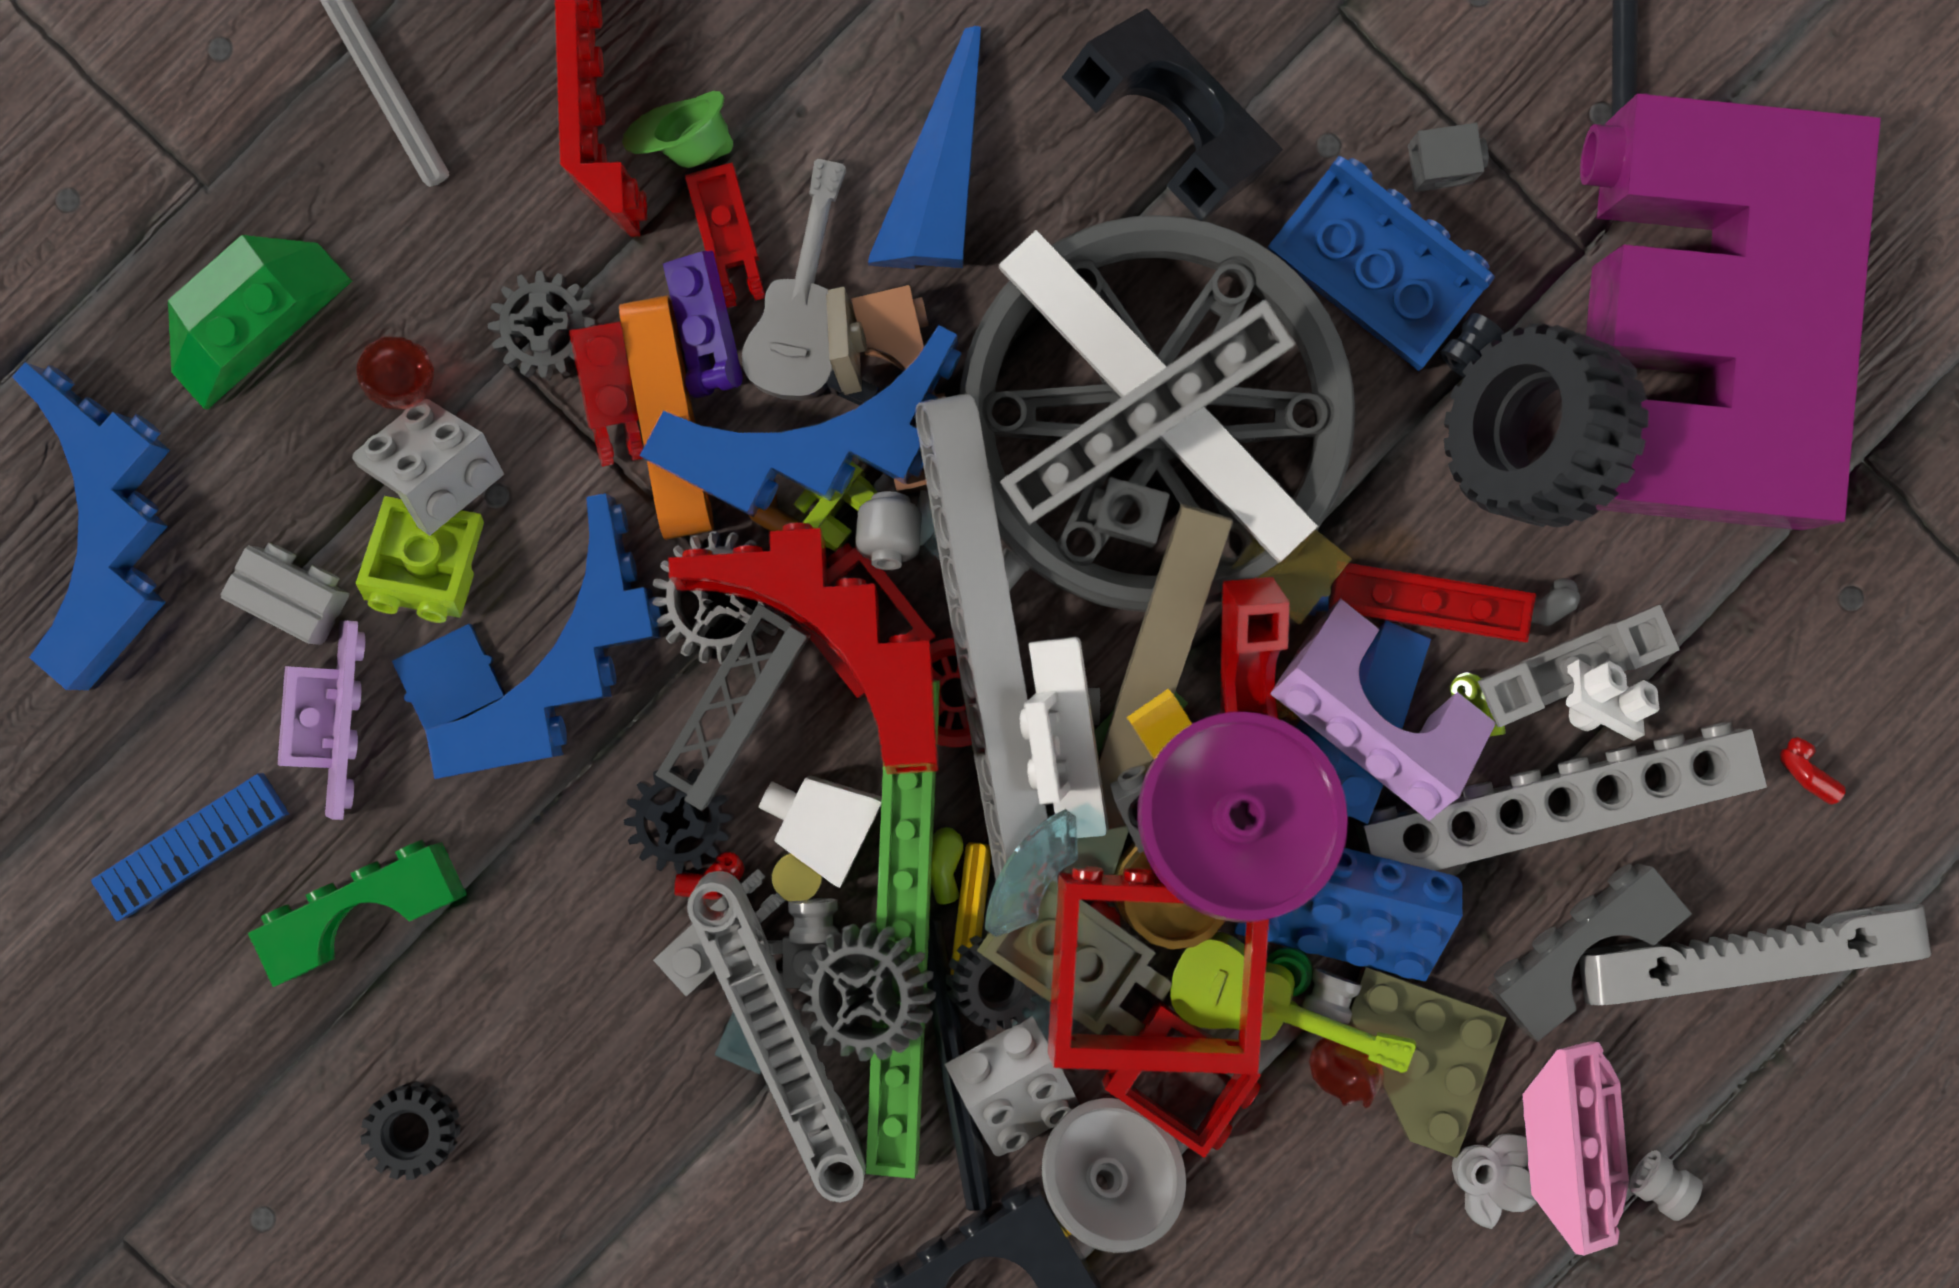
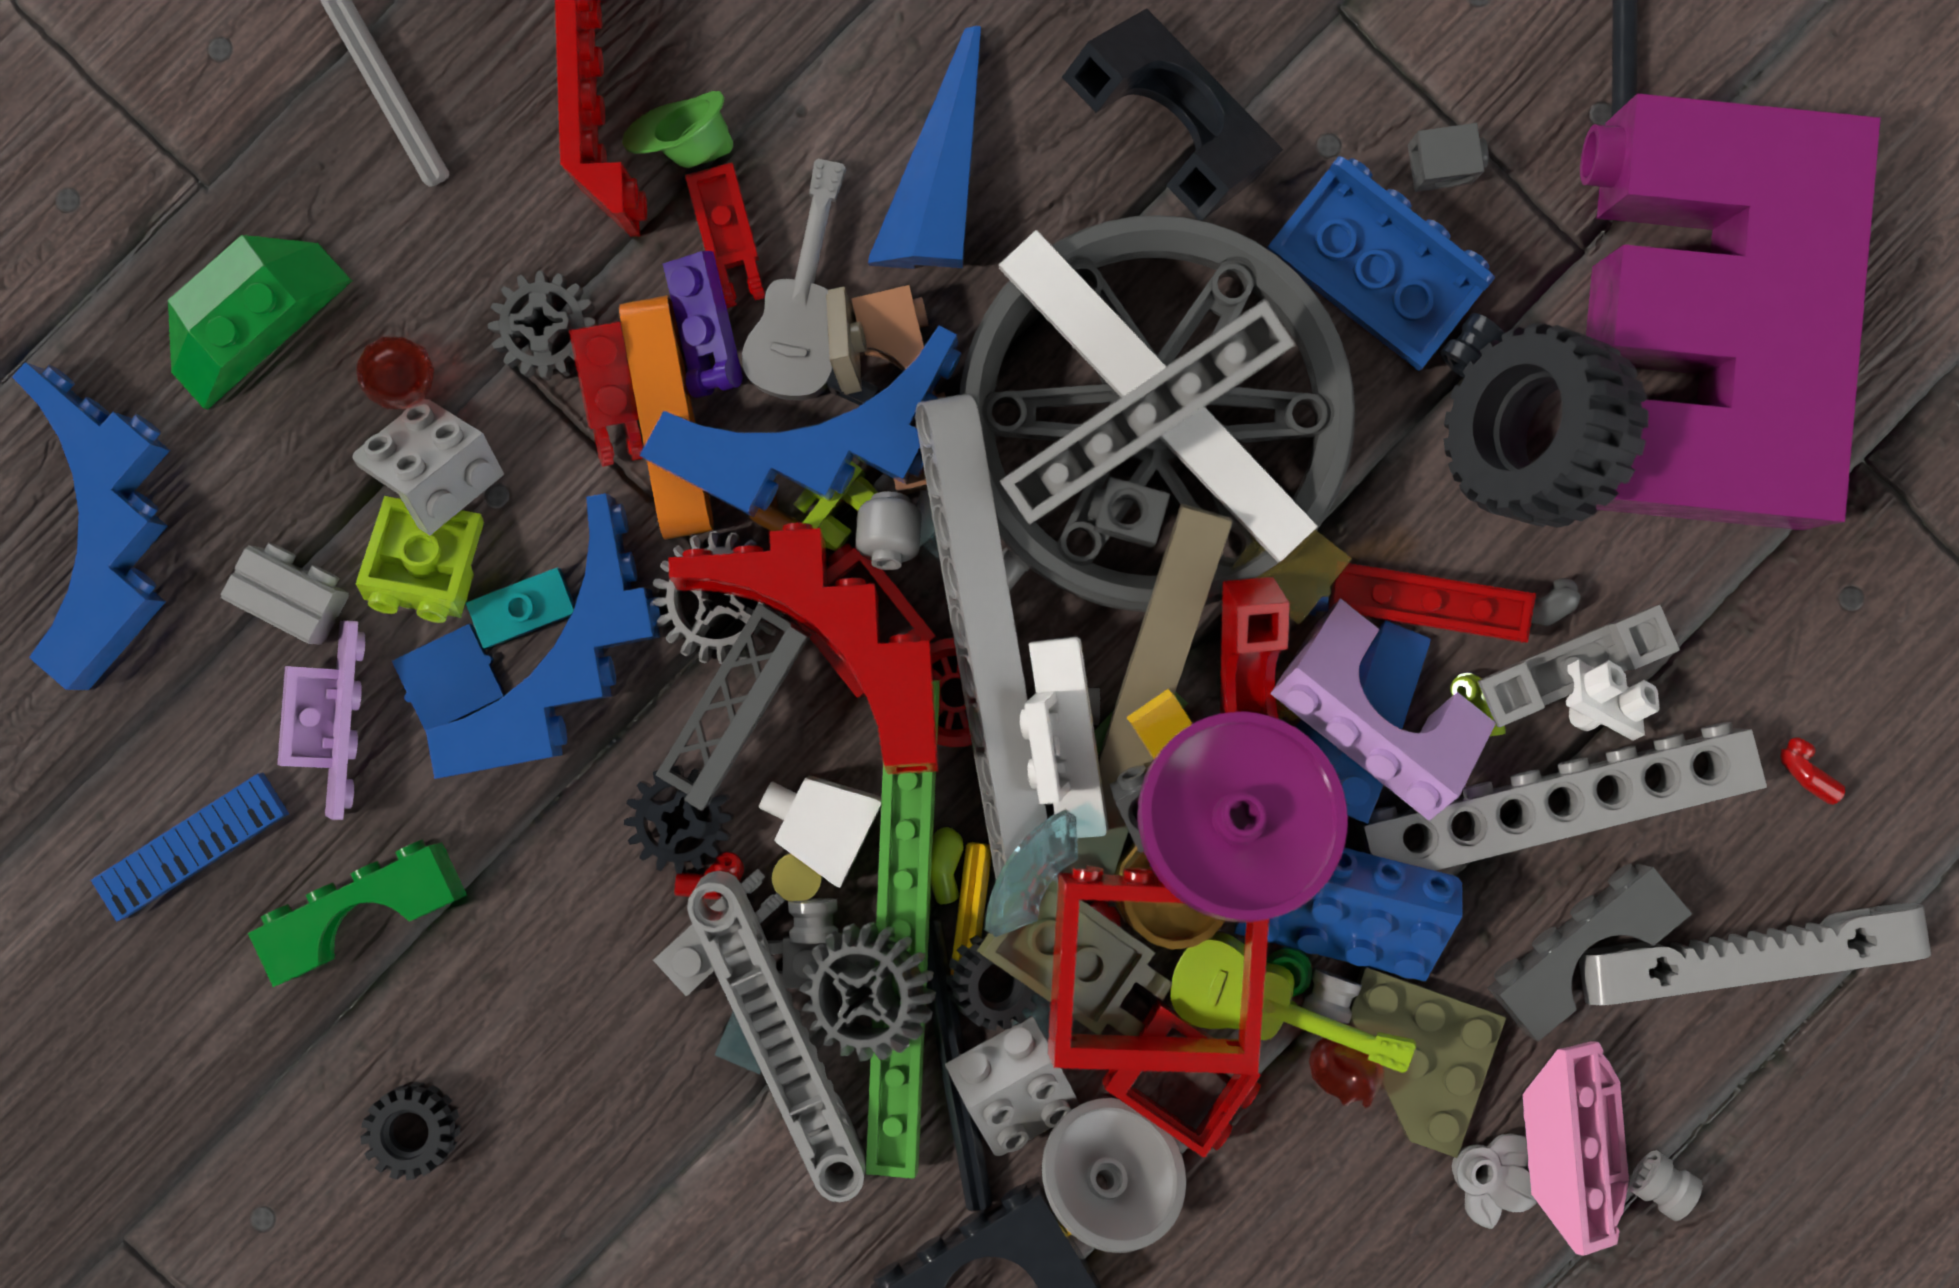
none -> teal plate [466,567,575,649]

